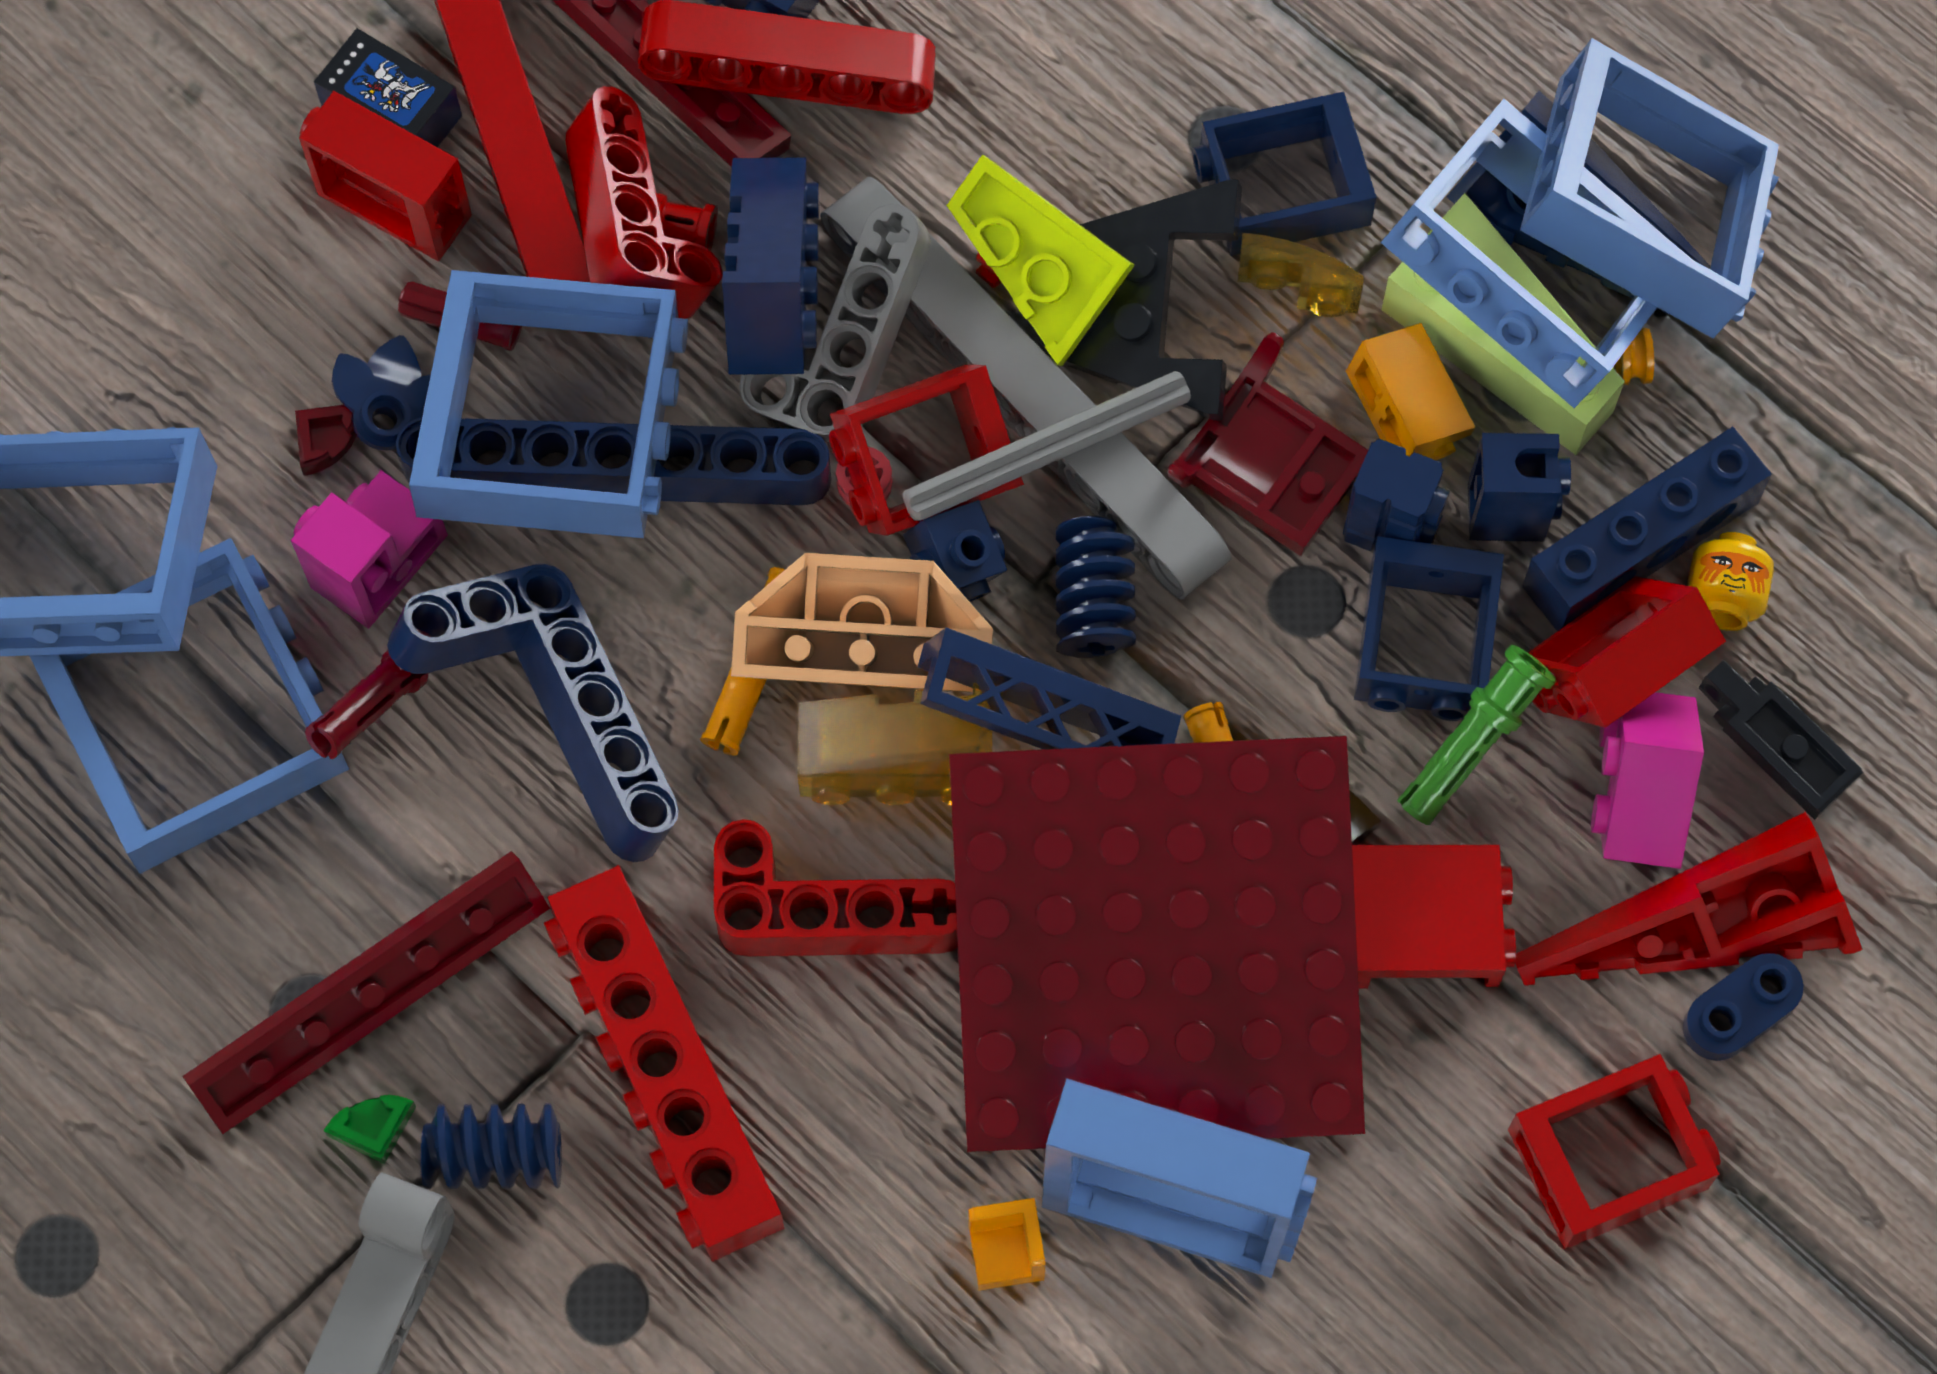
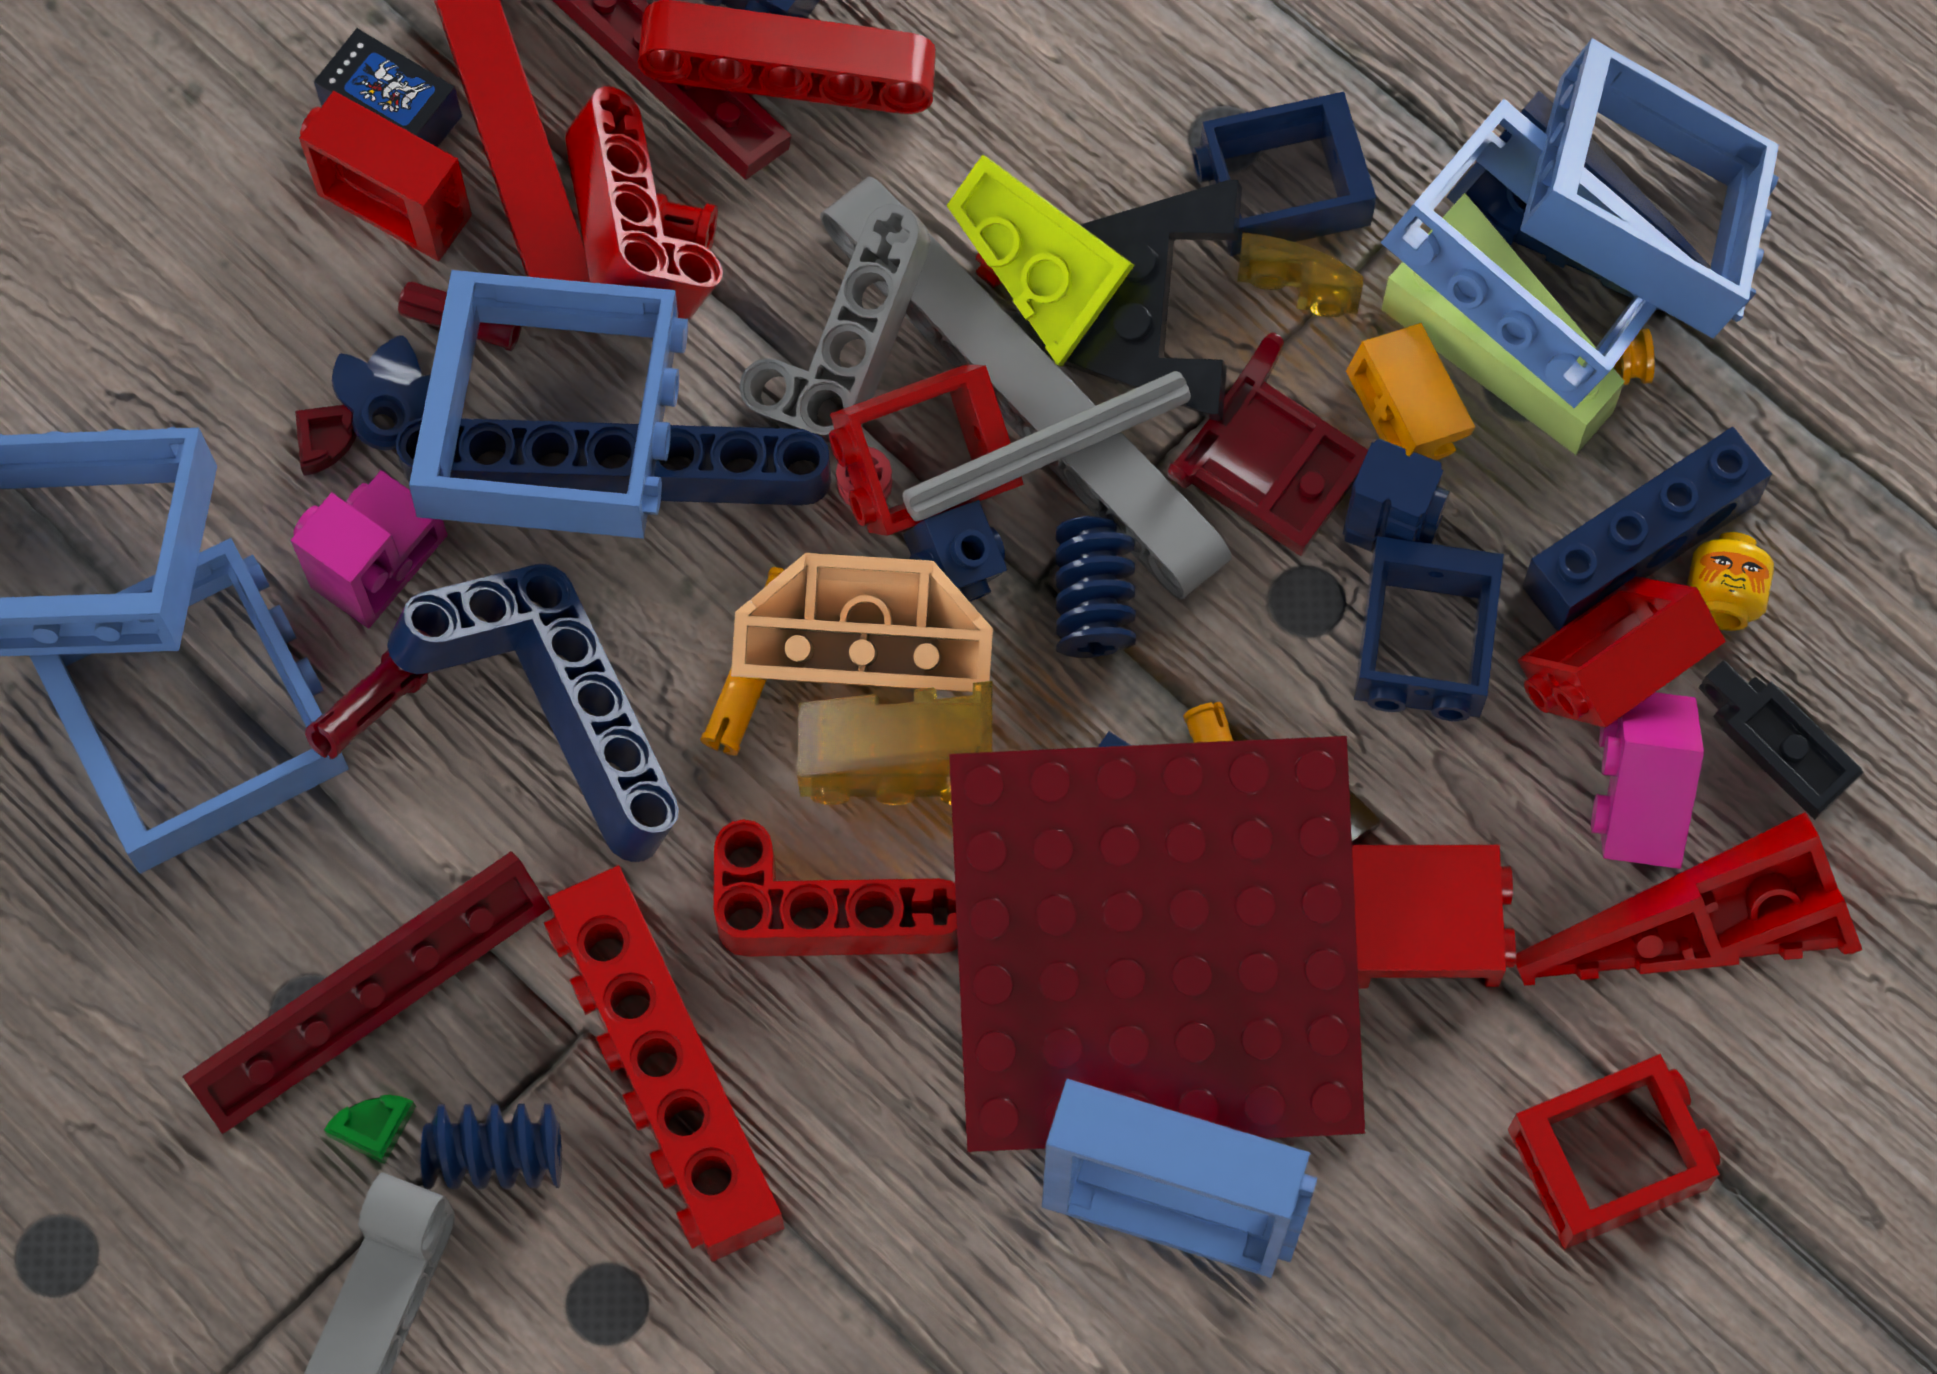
dark blue wedge [722,157,820,375] -> none
dark blue fence [917,627,1181,749] -> none
light orange panel [968,1198,1046,1291] -> none
bright green pin [1397,645,1557,825] -> none
dark blue brick [1468,433,1571,542] -> none
dark blue plate [1683,954,1804,1061] -> none

